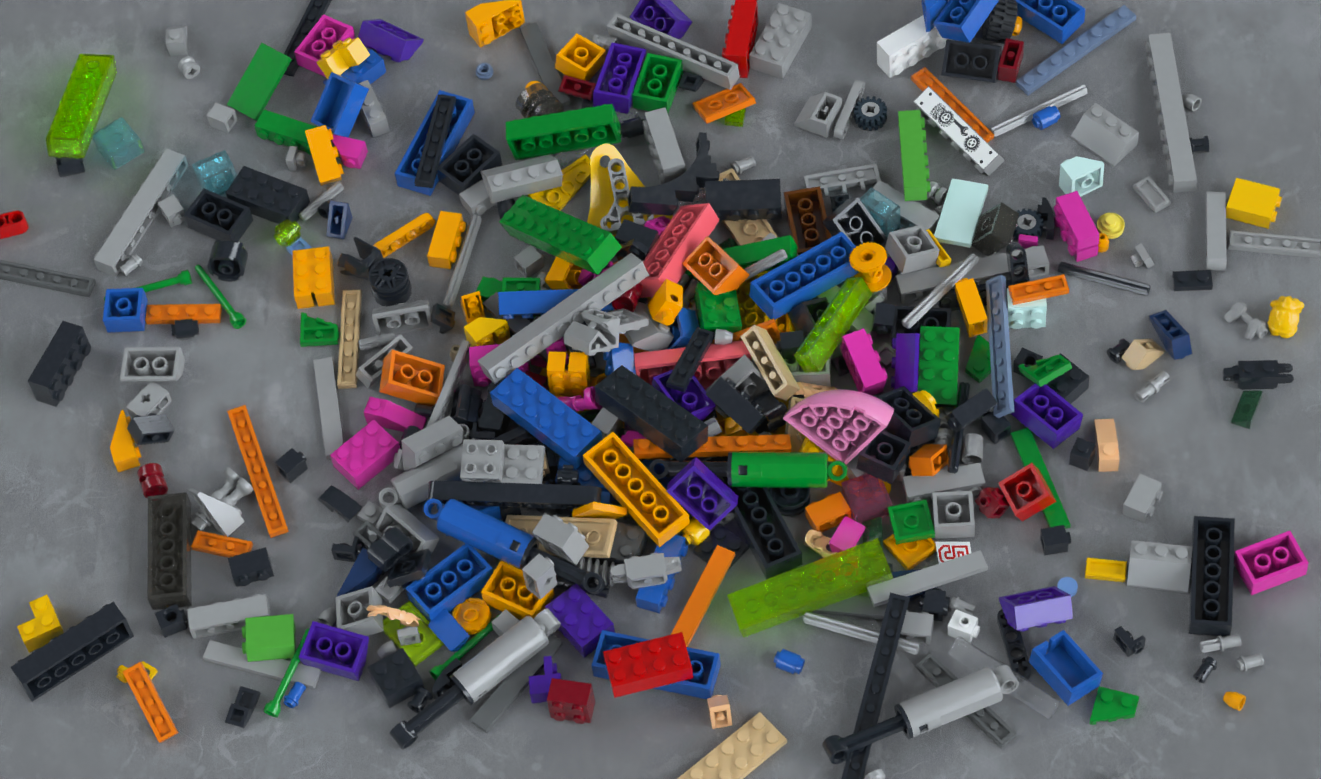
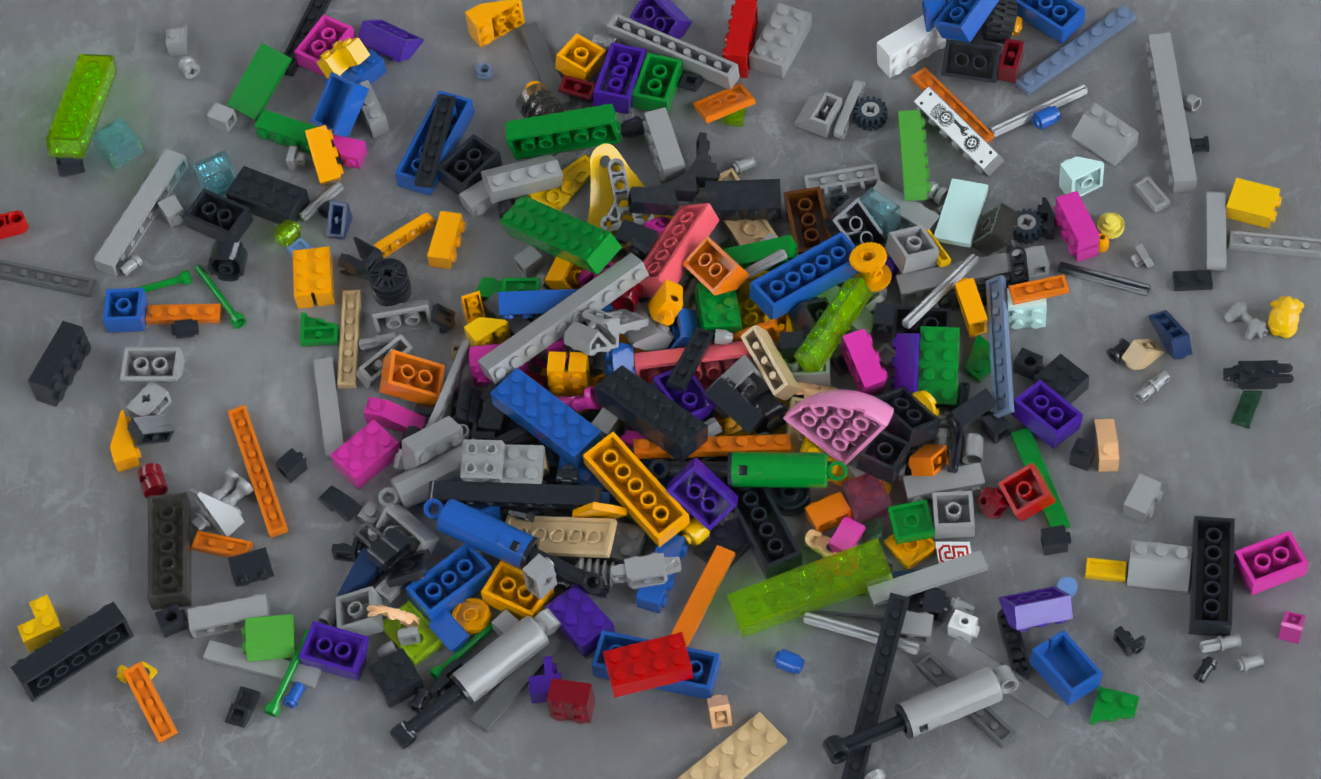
light grey axle [443,214,482,309] -> none
light grey brick [532,513,589,565] -> none
dark pink tile [1018,234,1038,250] -> none
green wing [1018,354,1072,387] -> none
light orange hose [1223,691,1246,711] -> none
none -> black slope [508,507,545,523]
none -> dark pink slope [1278,611,1306,644]

